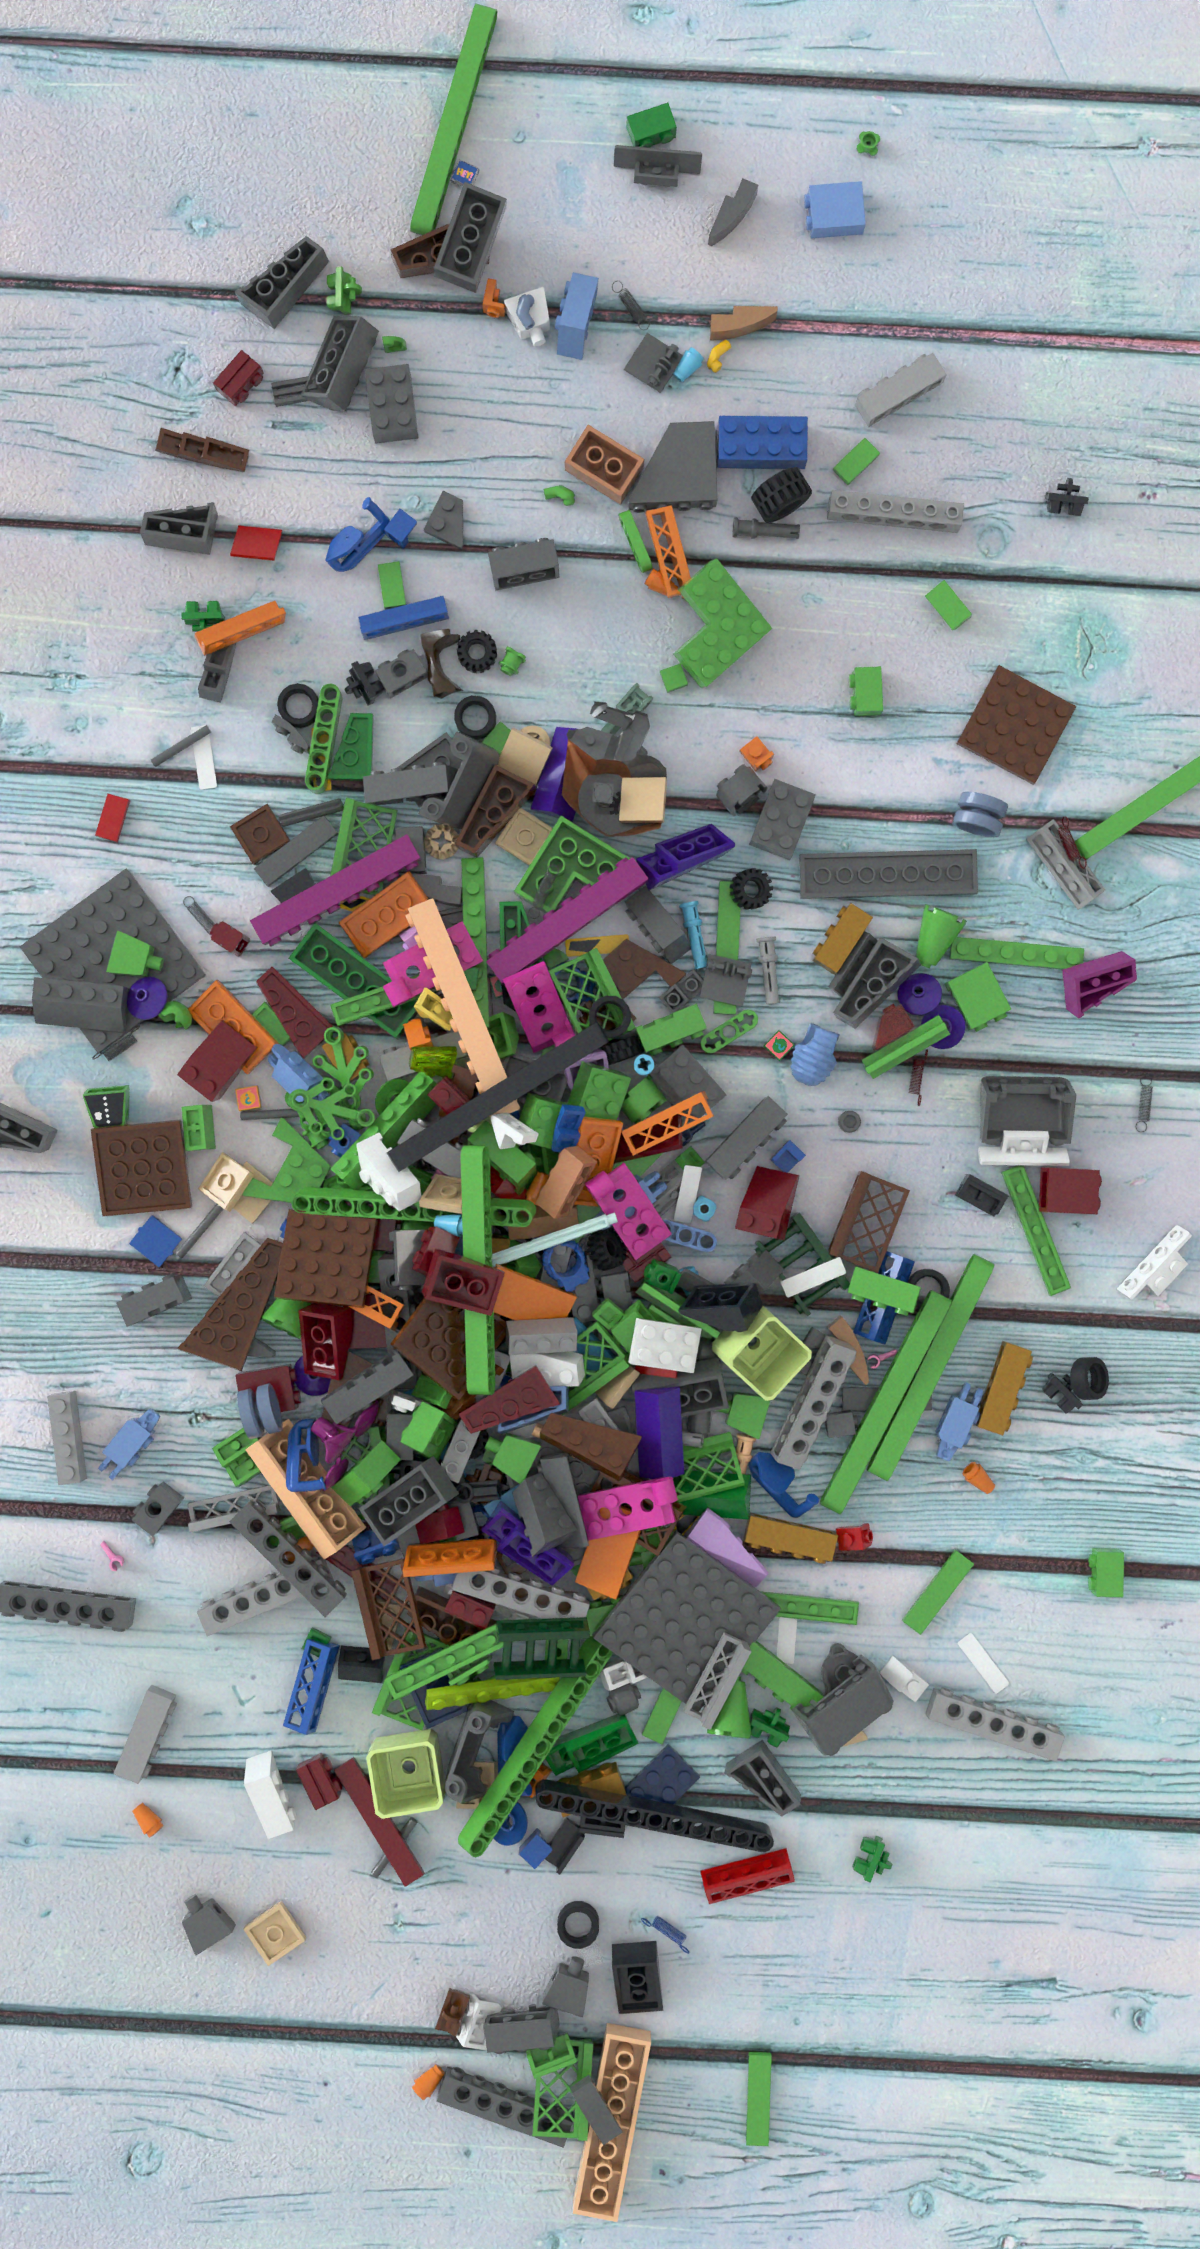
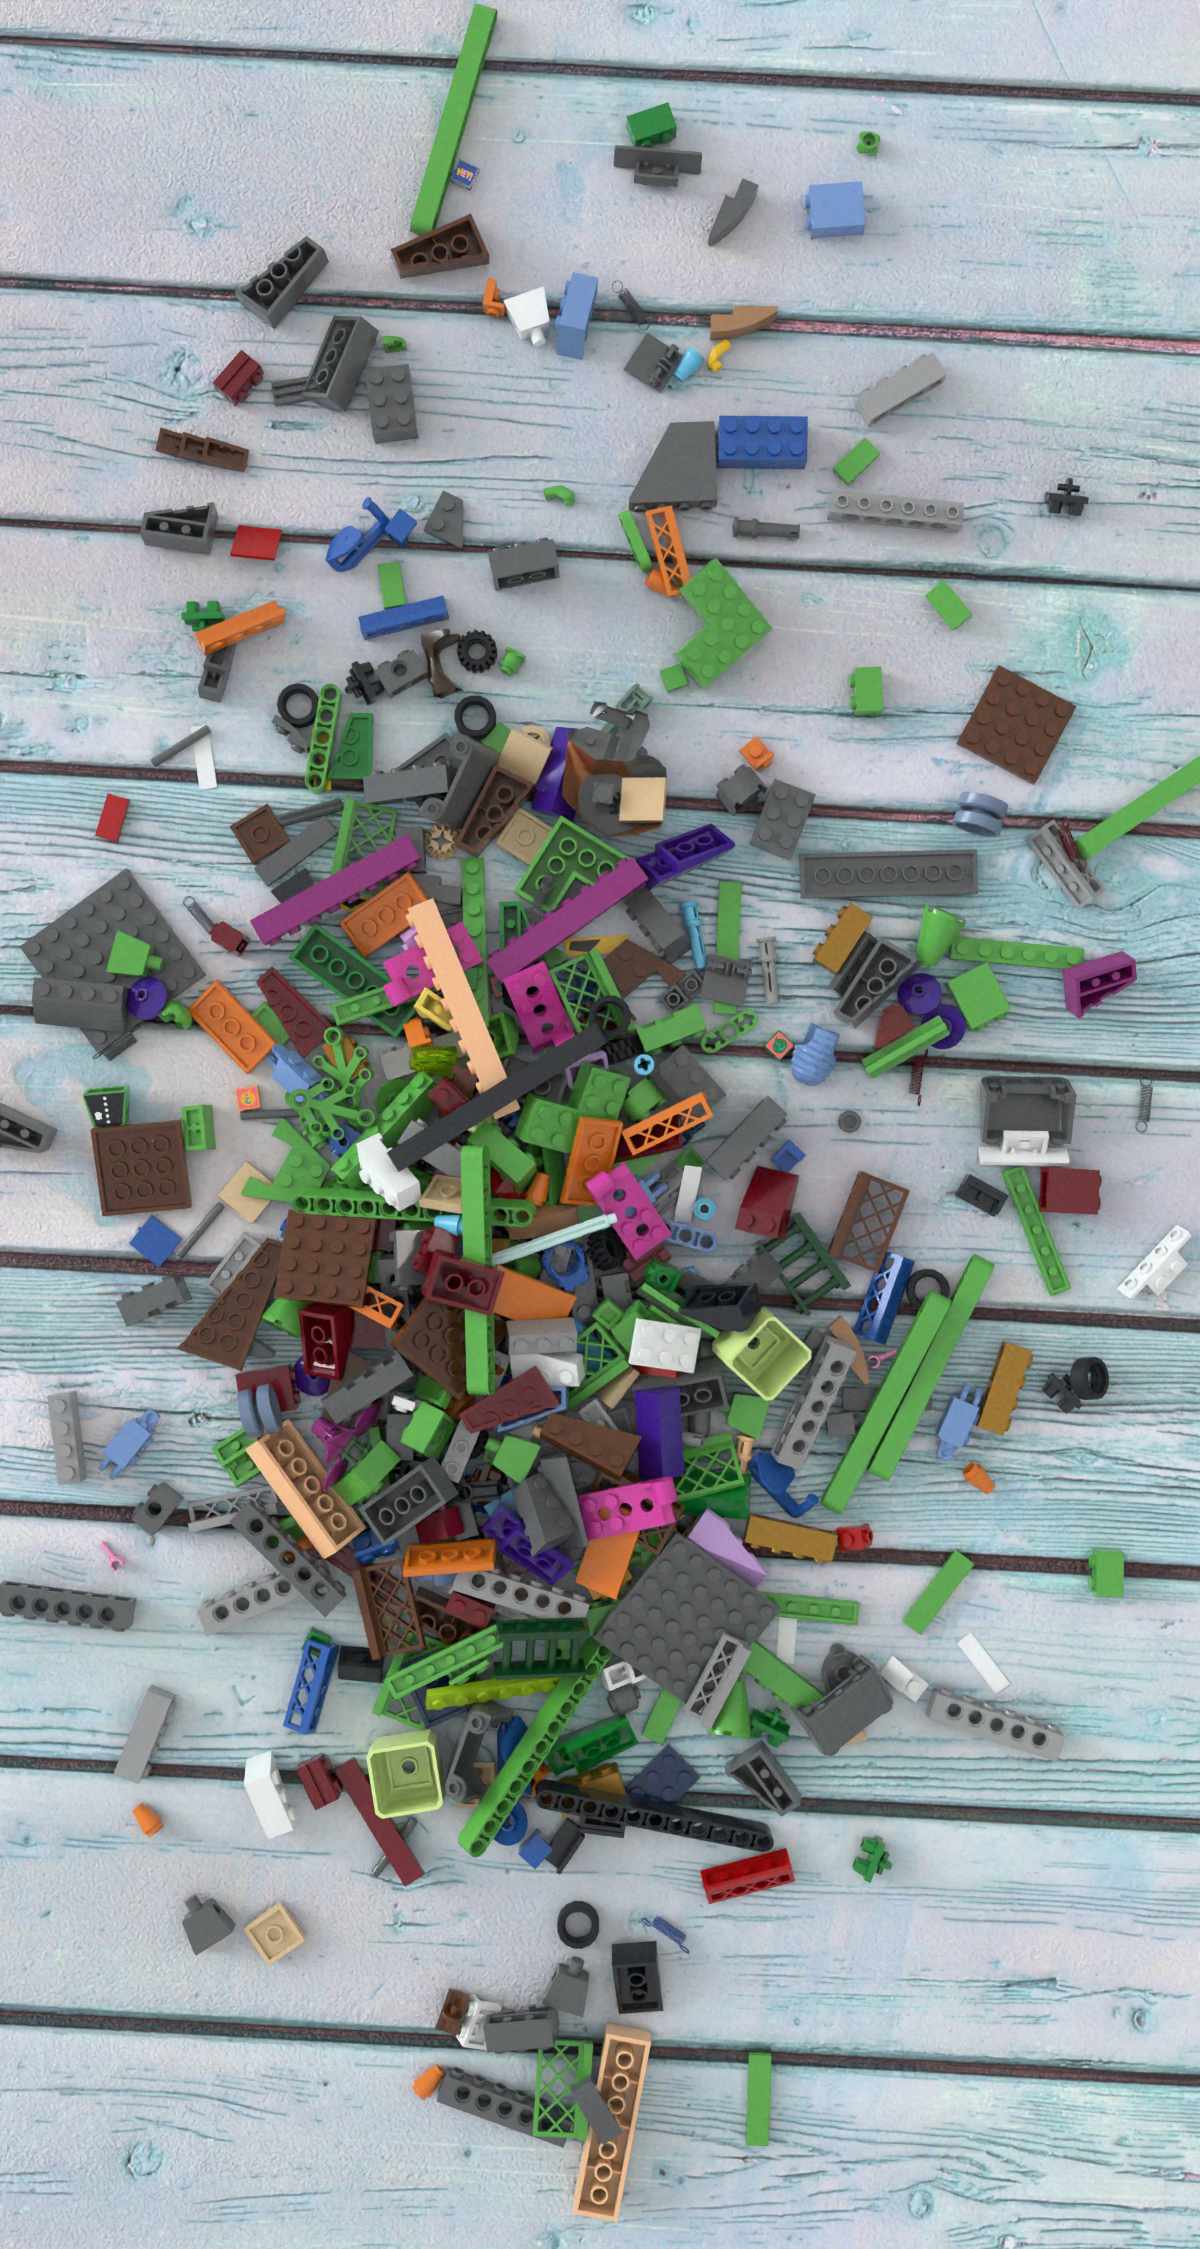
dark red slope [177,1020,258,1102] -> none
tan tile [198,1152,254,1212] -> none
blue piece [286,1418,326,1492] -> none
bright green hips [327,266,362,315] -> none
dark grey brick [434,182,507,293] -> none
white slope [491,1113,538,1149] -> none
sand blue arm [516,294,535,330] -> none
bright green hinge [526,2032,577,2079] -> none
nougat brick [536,1146,597,1219] -> none
blue slope [551,1104,586,1152] -> none
nougat brick [565,425,644,505] -> none
black tyre [730,868,773,910] -> none
black tyre [751,467,812,523] -> none
white sticker [781,1257,846,1297] -> none
bright green wedge [848,1266,922,1316] -> none

